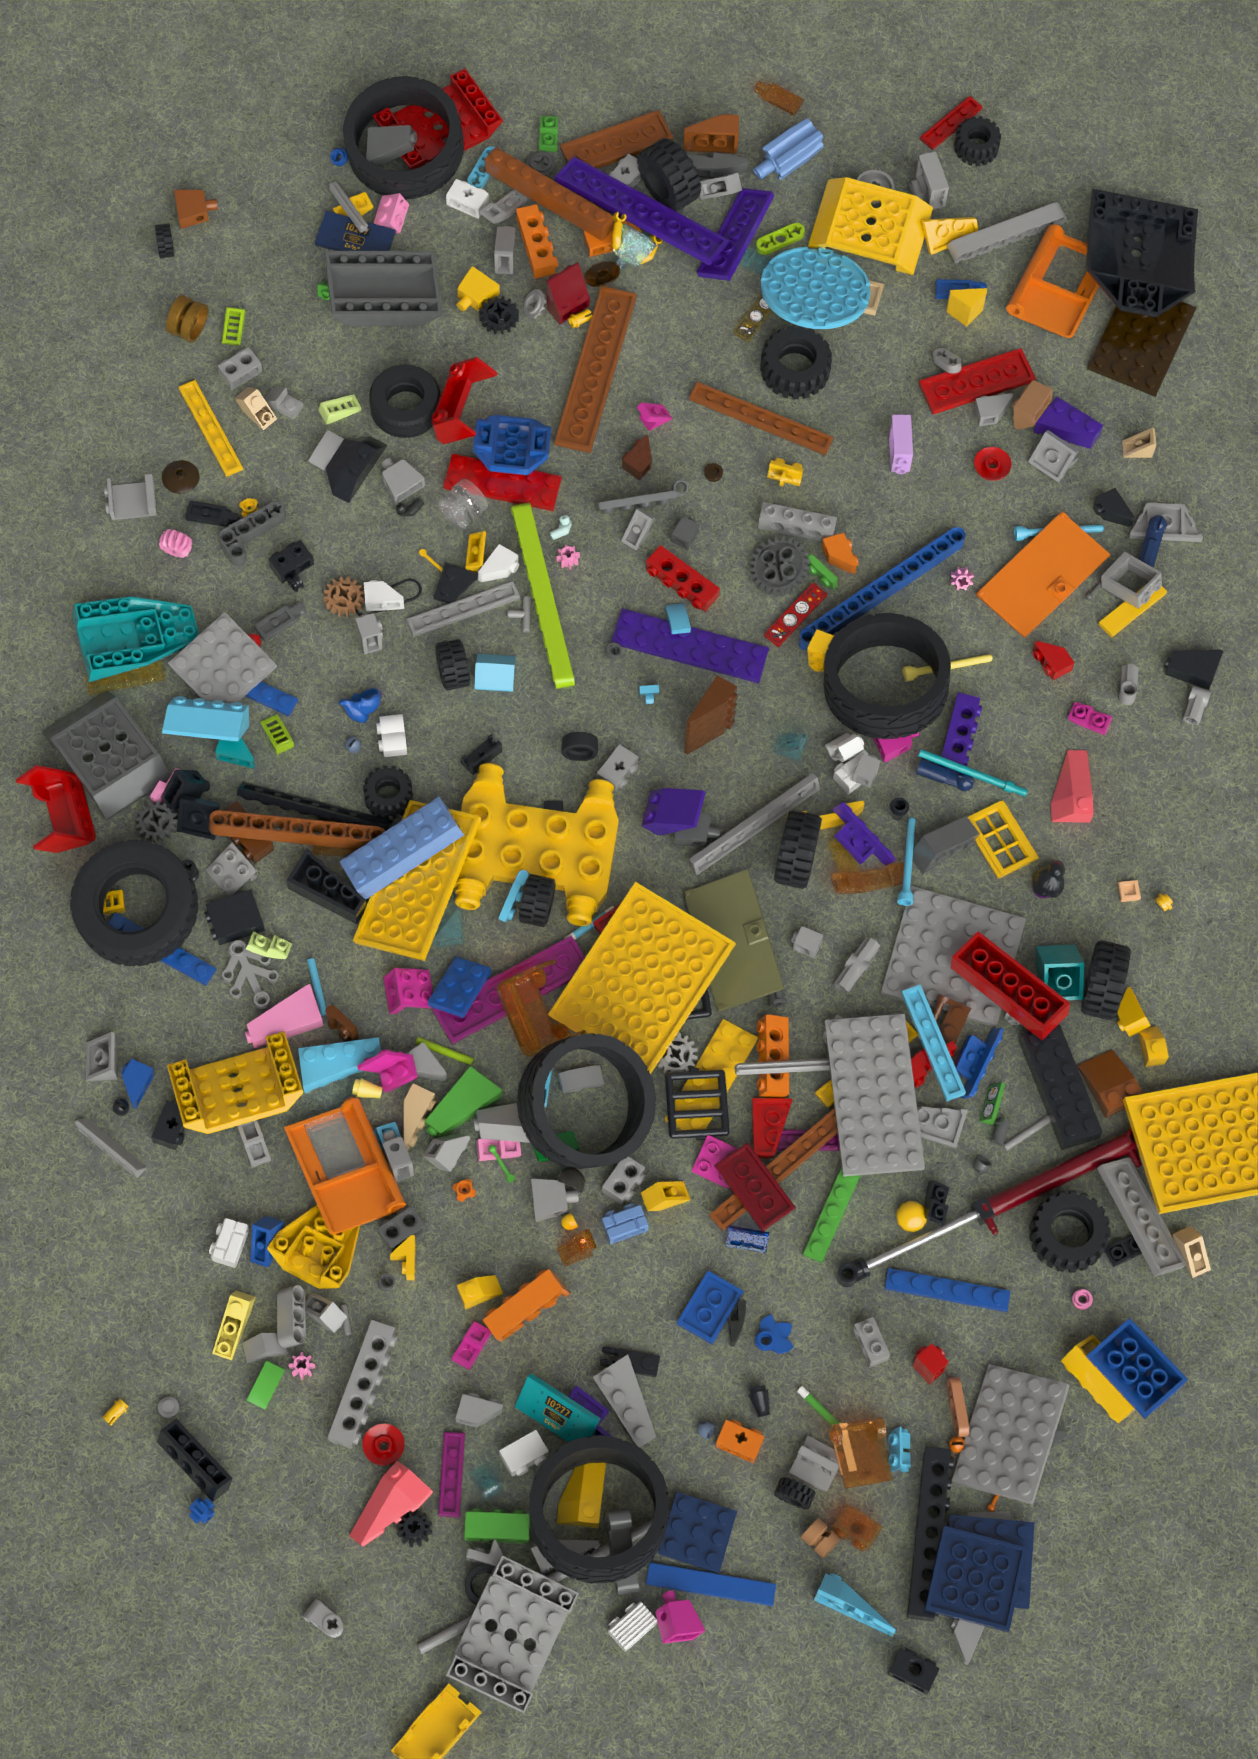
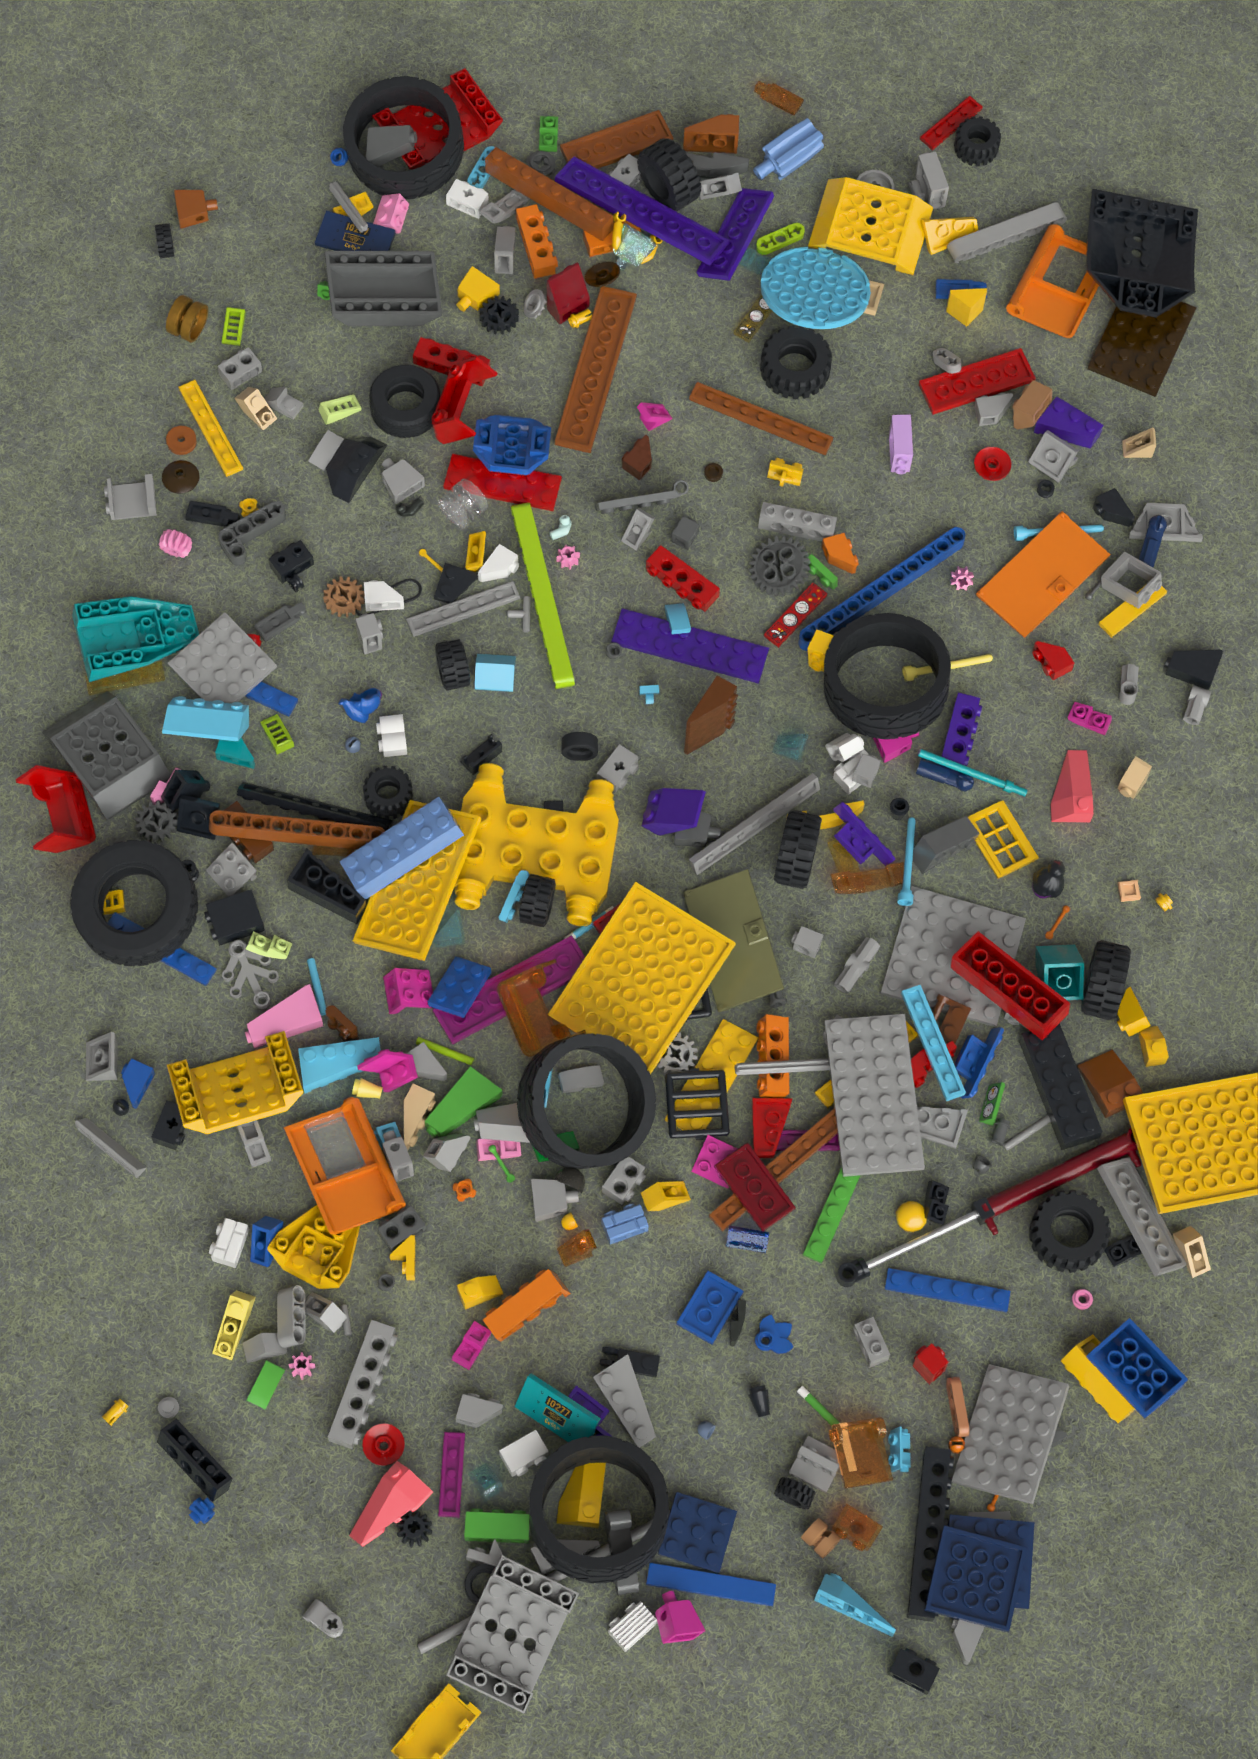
orange brick [715,1420,765,1463] -> none
none -> dark orange piece [166,426,197,455]
none -> red brick [413,337,490,387]
none -> black bush [1037,480,1055,498]
none -> orange hinge [1045,905,1070,940]
none -> tan slope [1117,756,1152,799]

